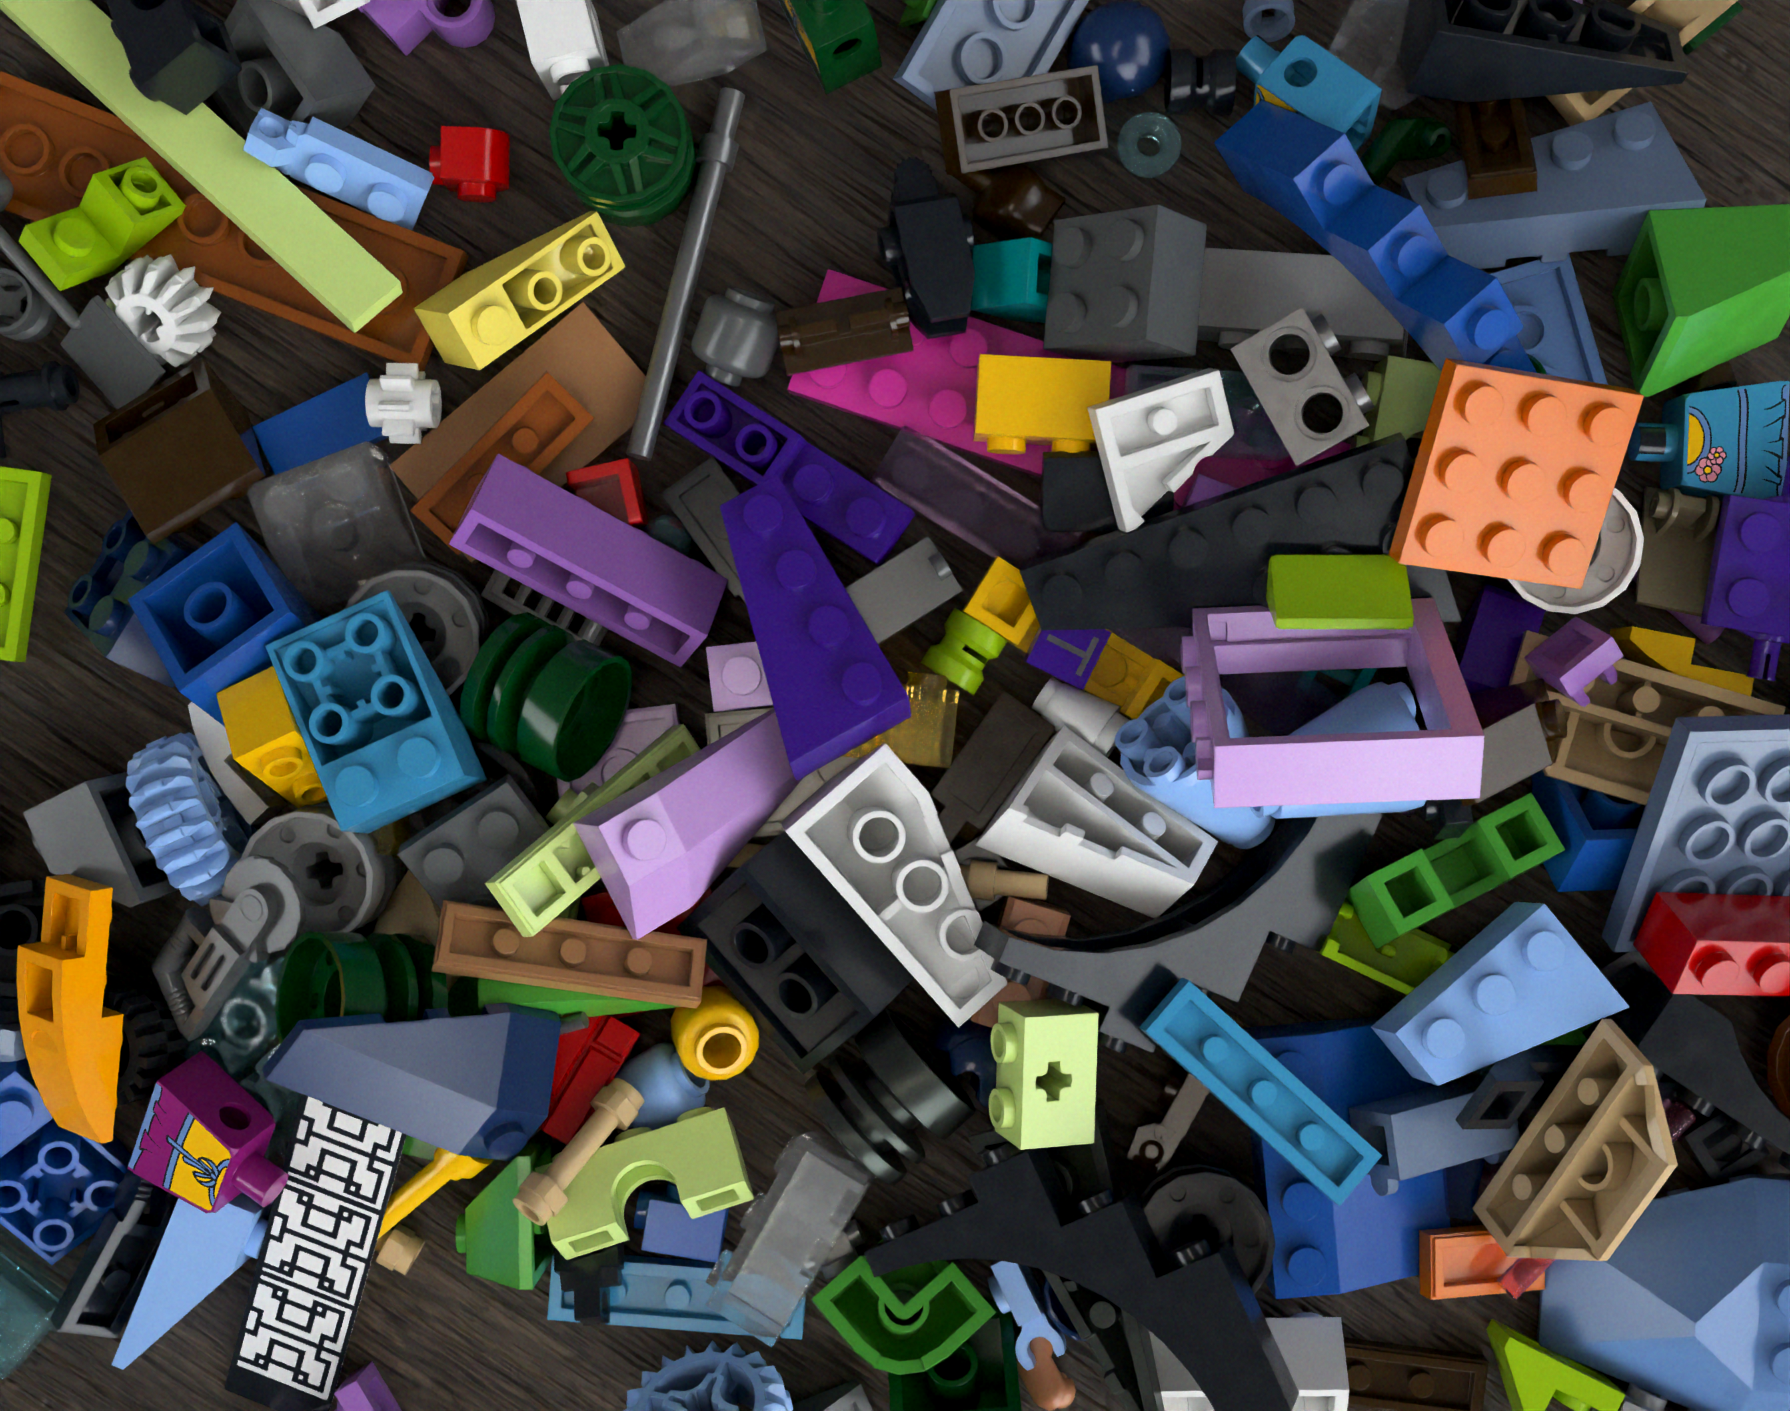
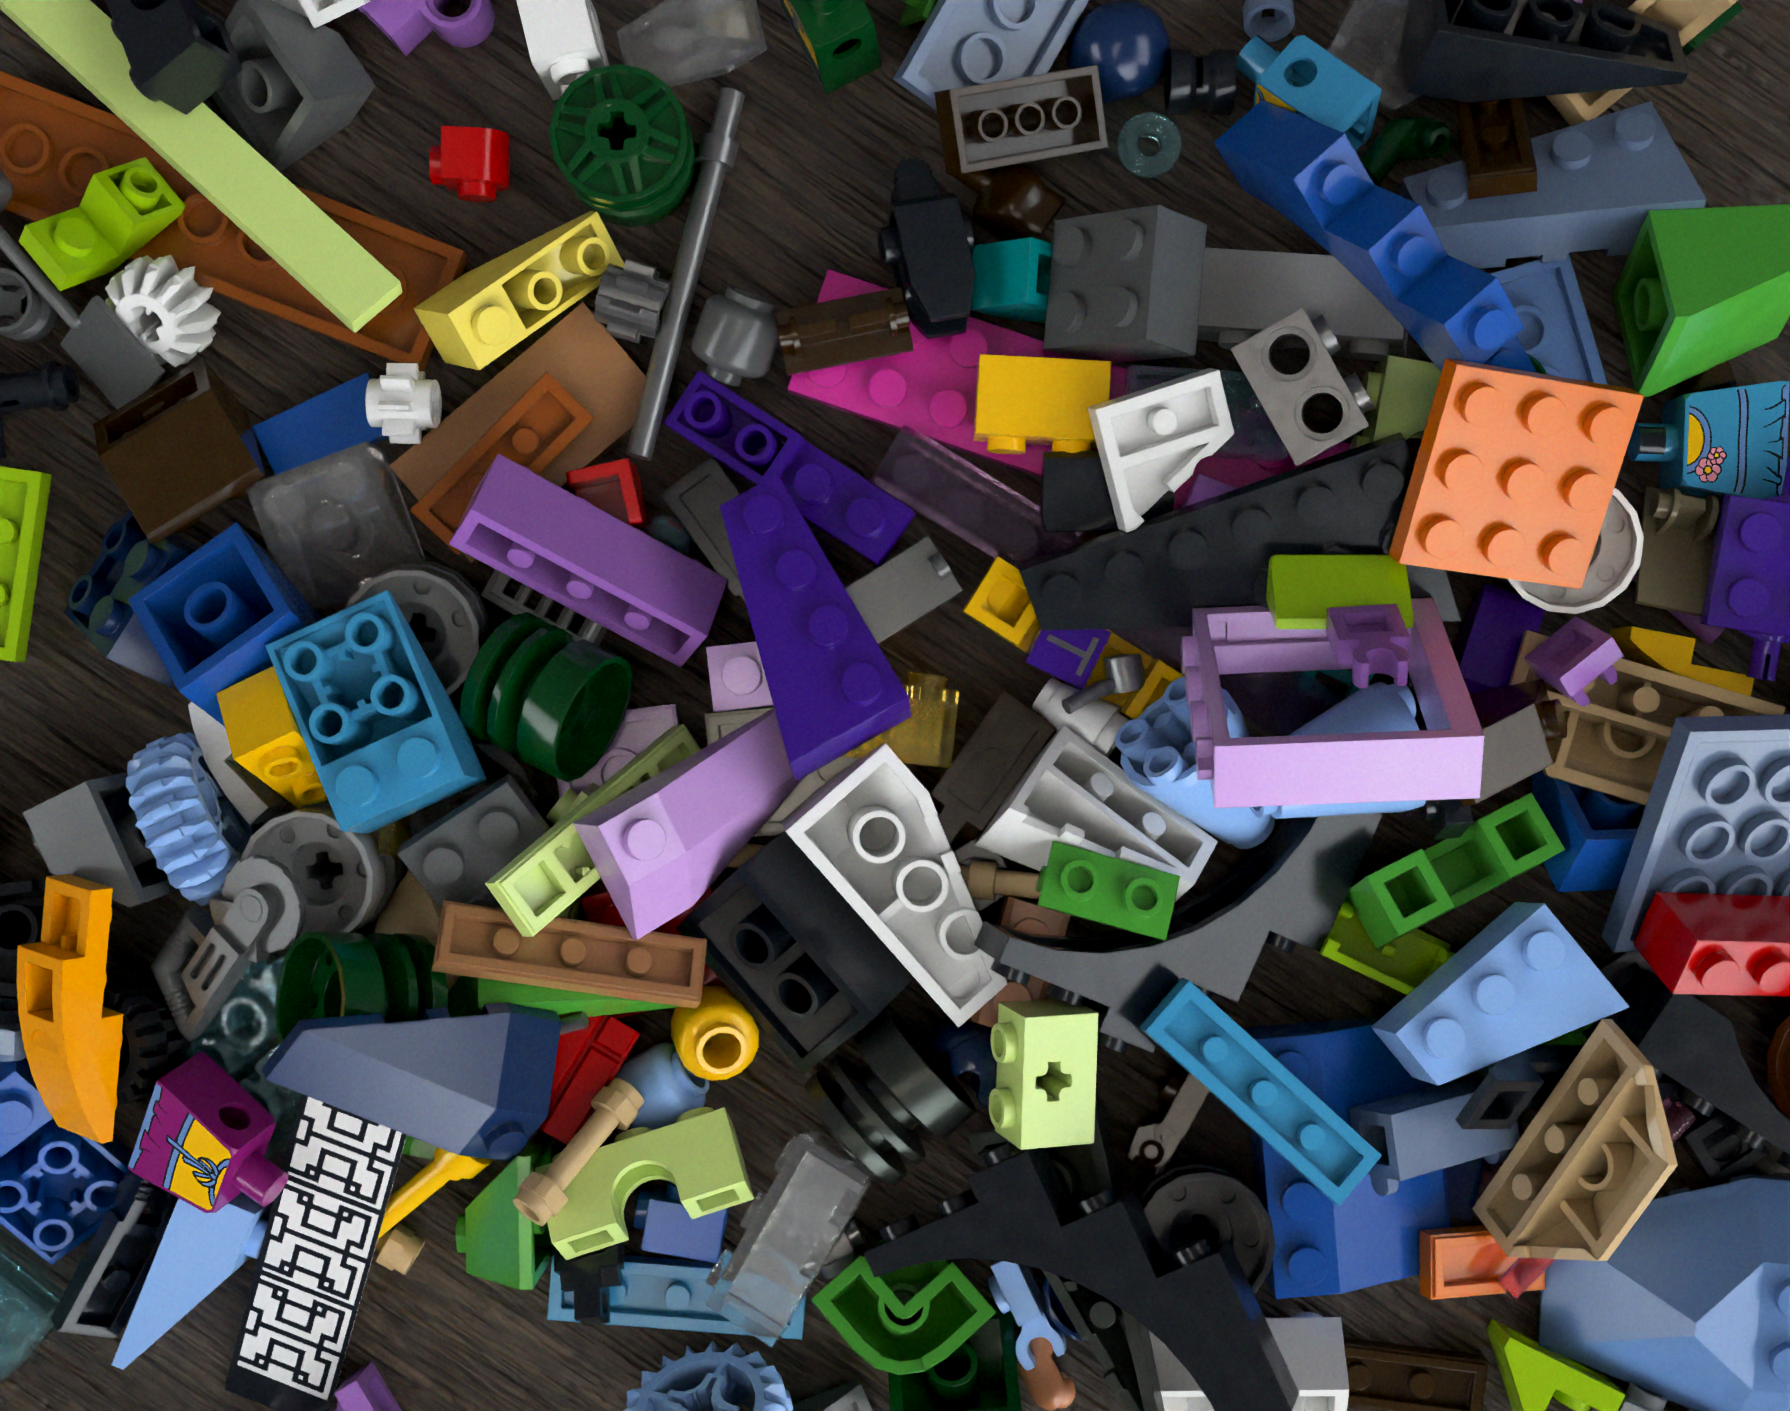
light blue hinge [243,108,434,230] -> none
lime wheel [920,608,1007,696] -> none
none -> flat silver gear [594,259,670,344]
none -> bright green hinge [1036,841,1180,941]
none -> flat silver hand [1062,654,1145,714]
none -> medium lavender plate [1326,604,1410,689]

